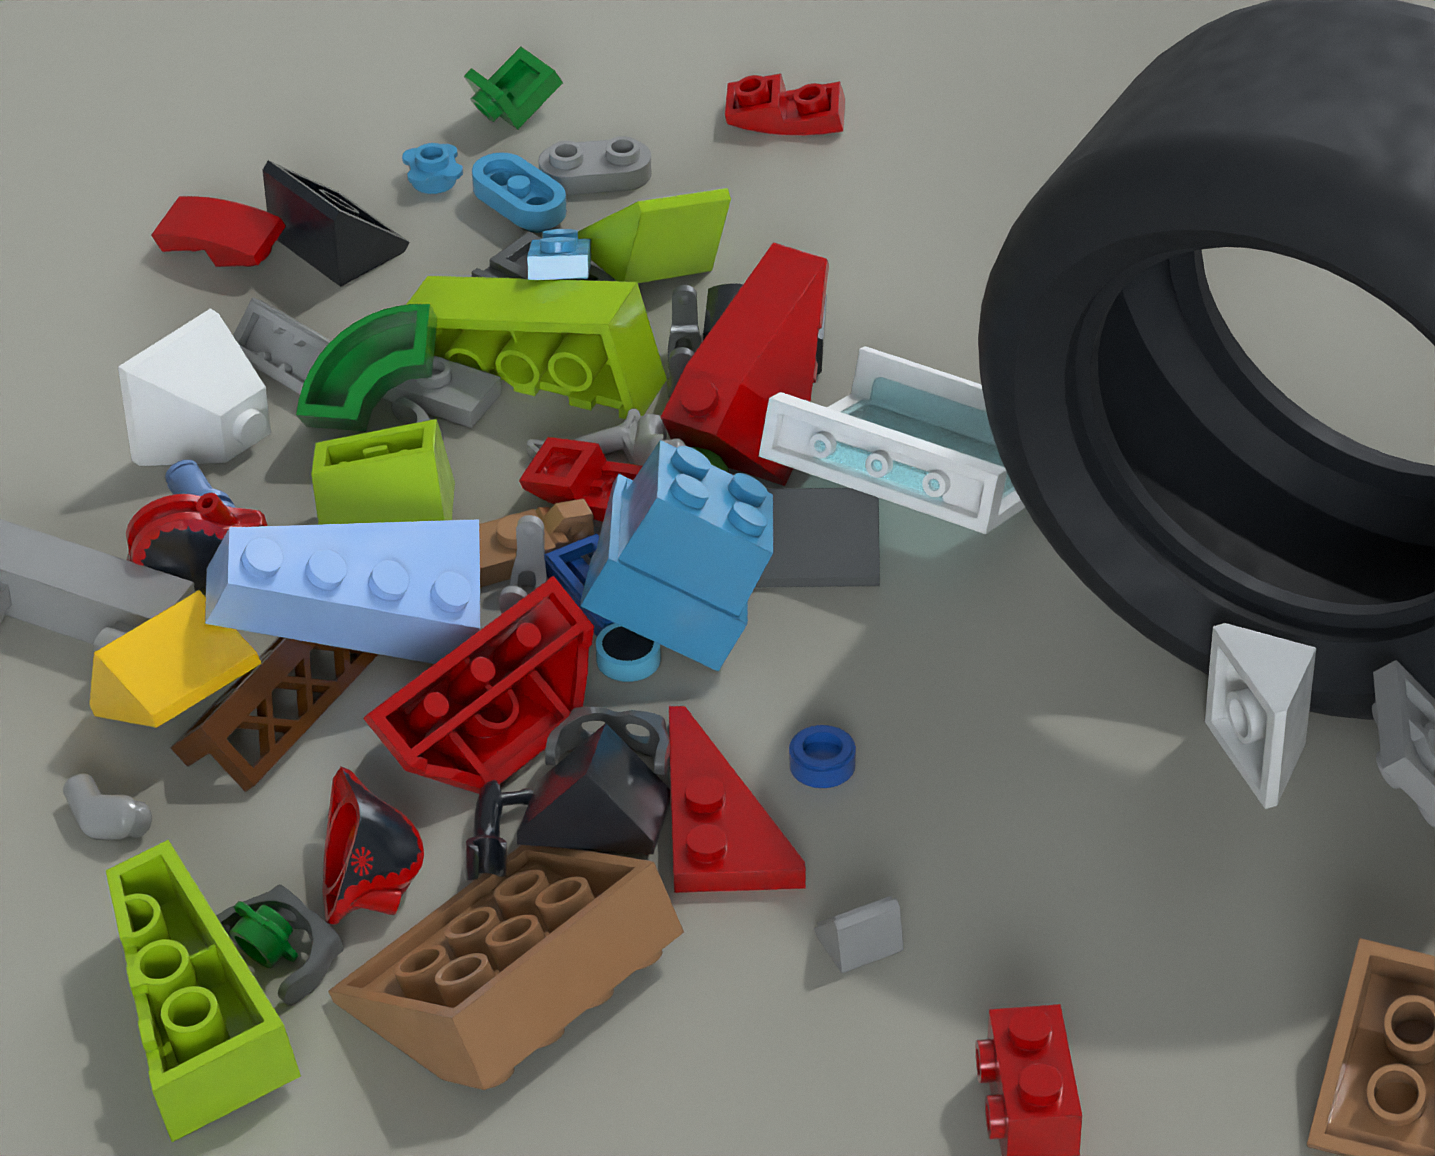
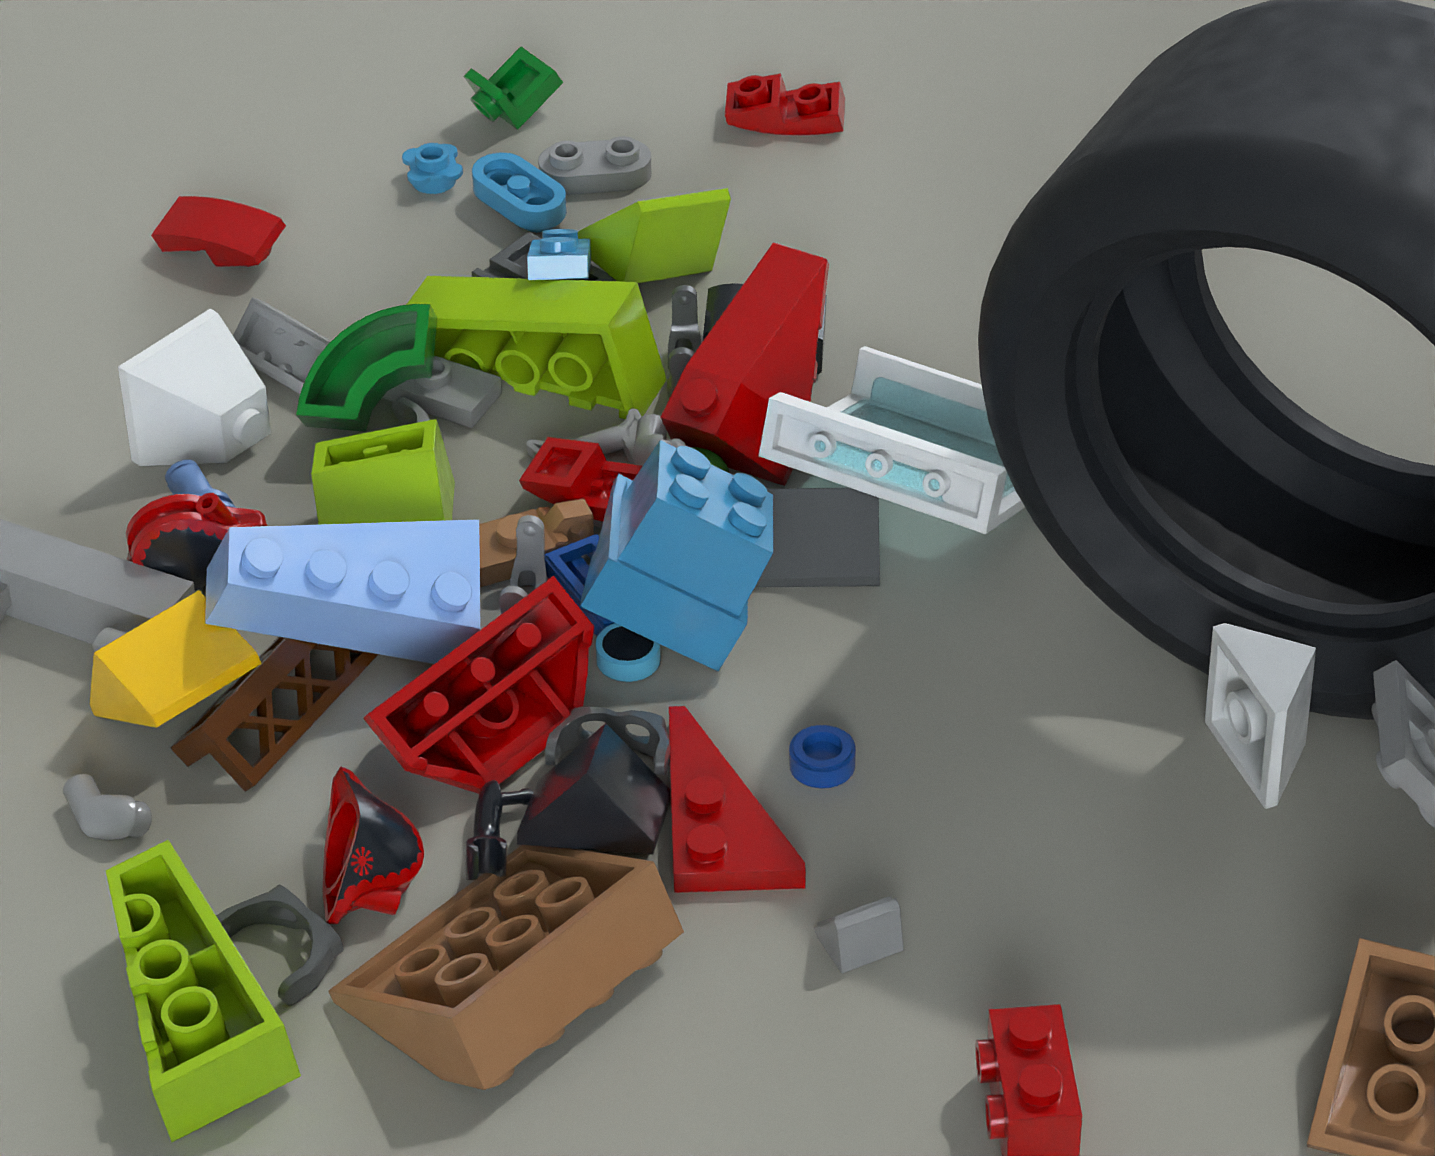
green plate [229,901,299,968] -> none
black slope [262,160,410,287] -> none

